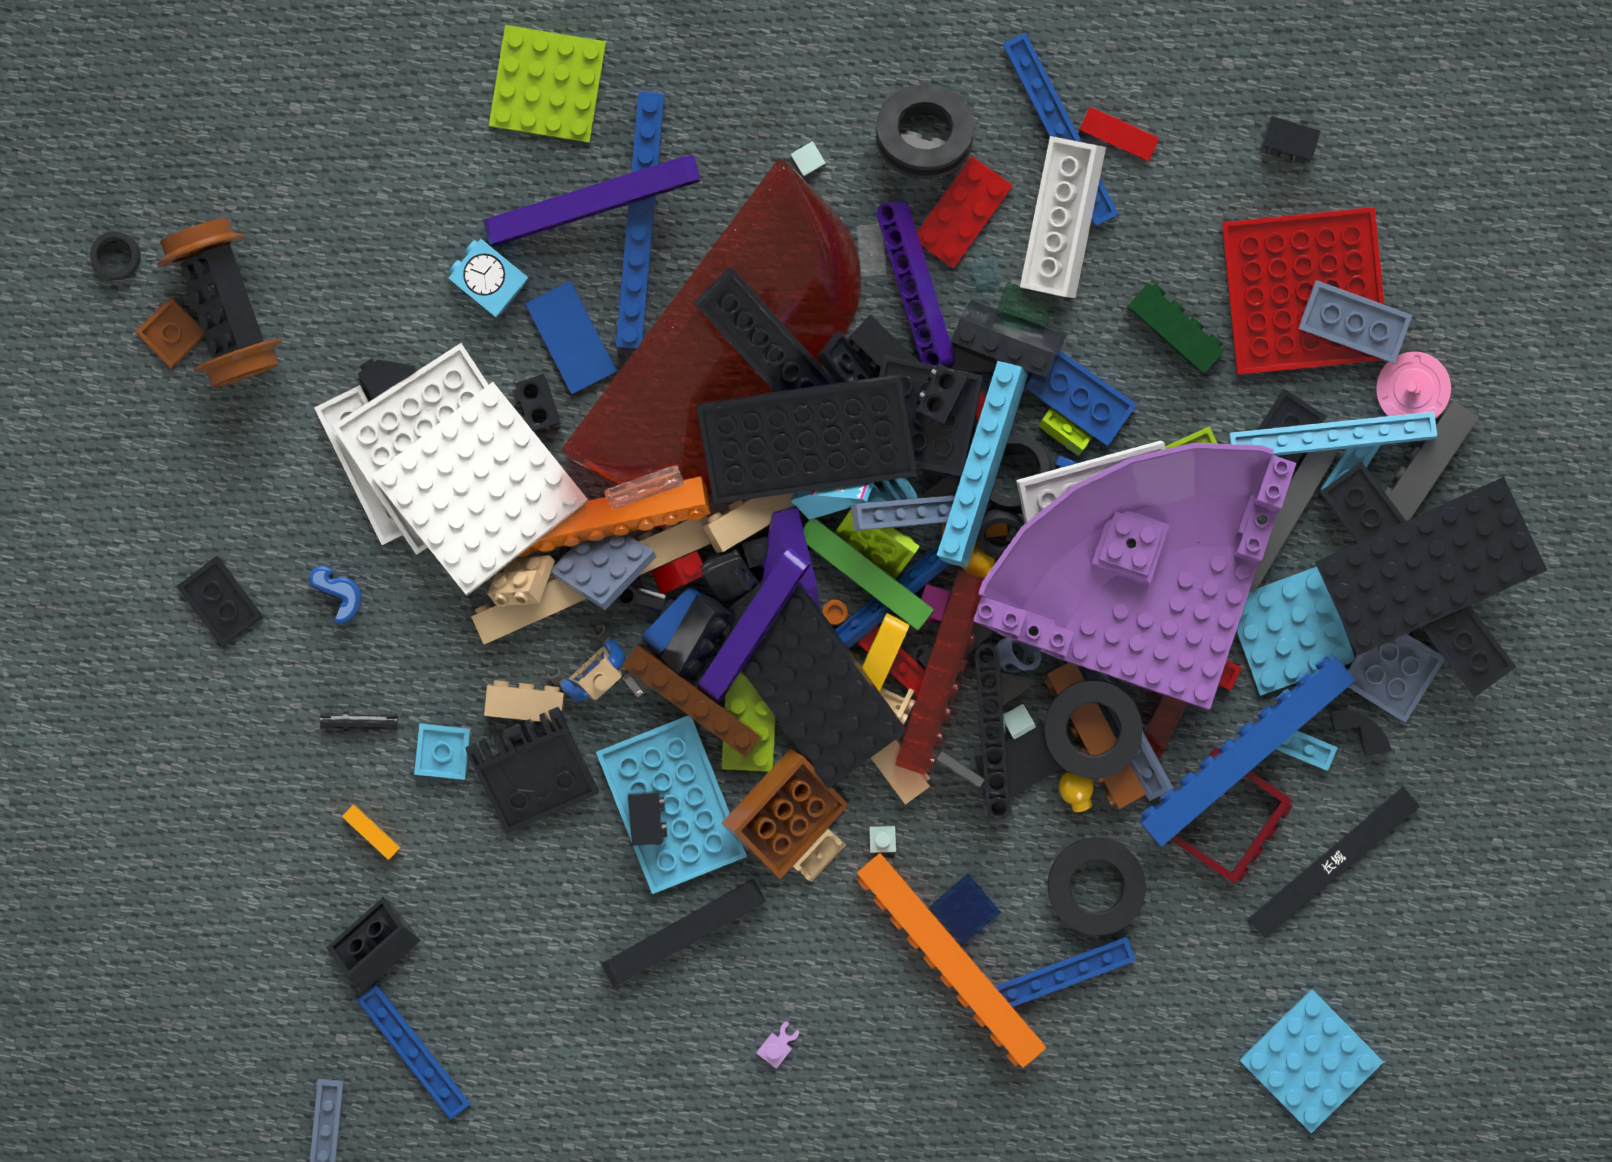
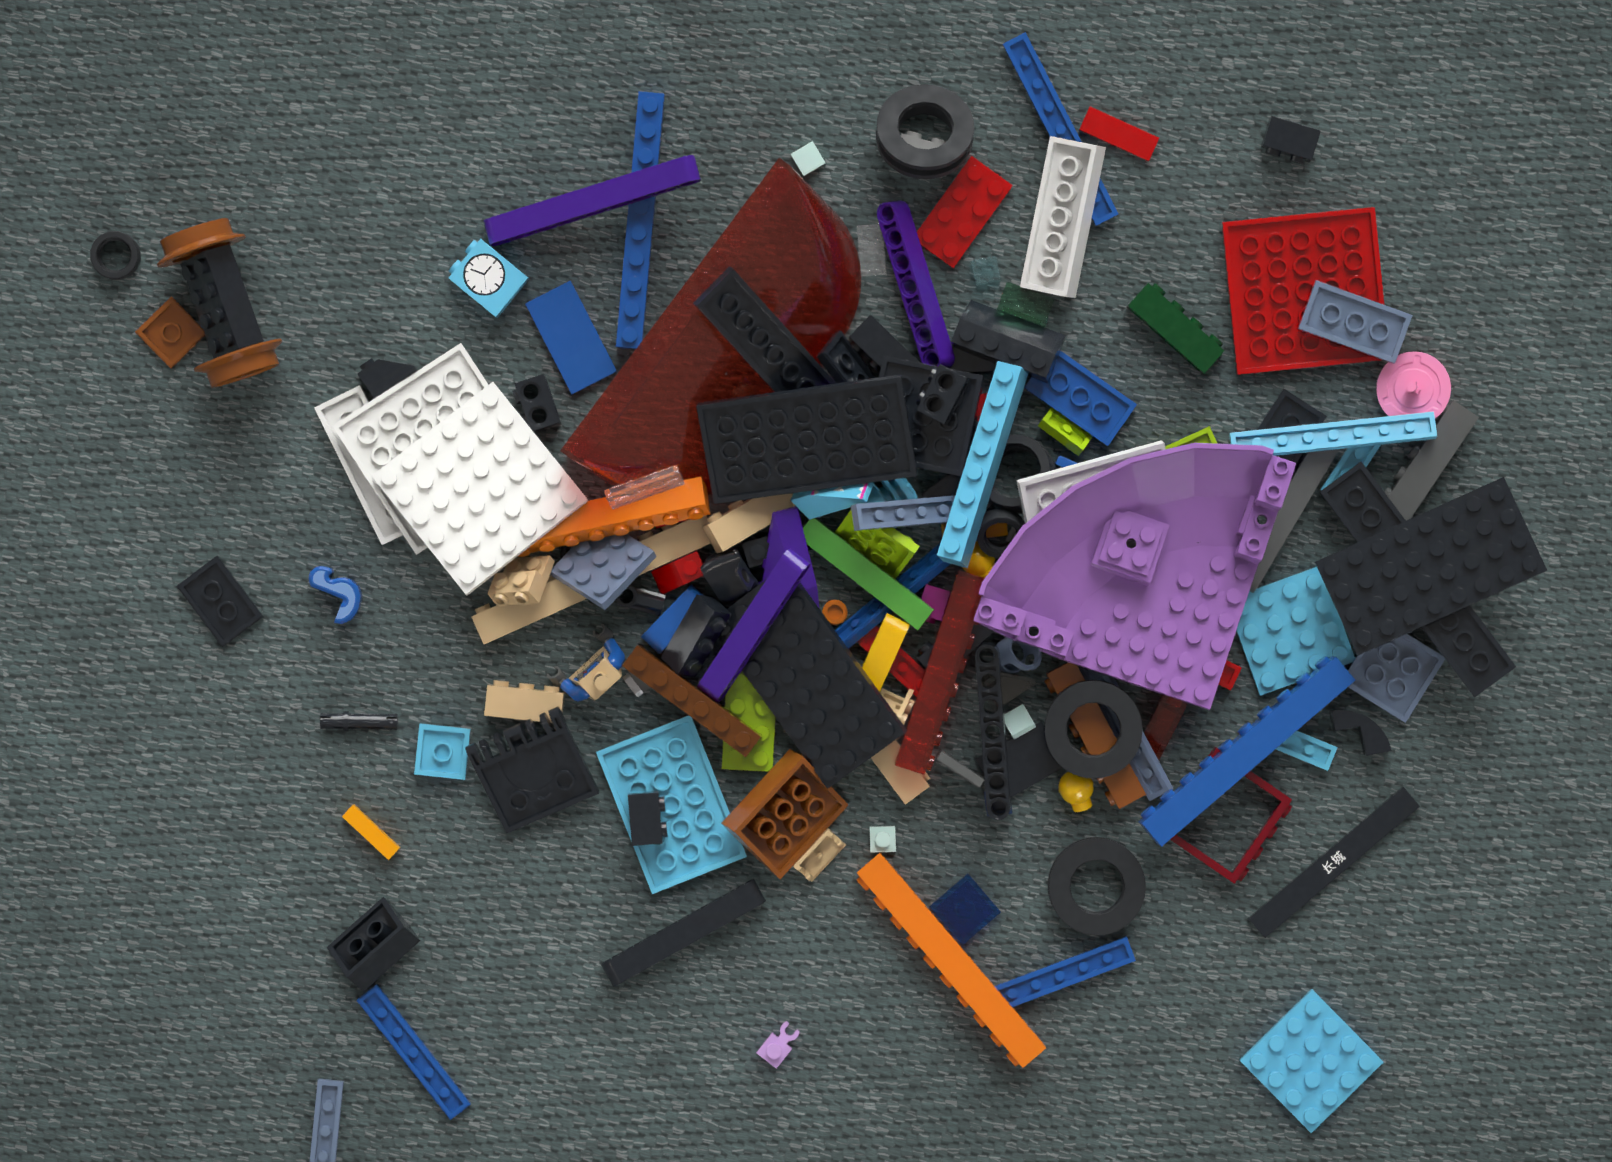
lime plate [489,25,606,143] -> none

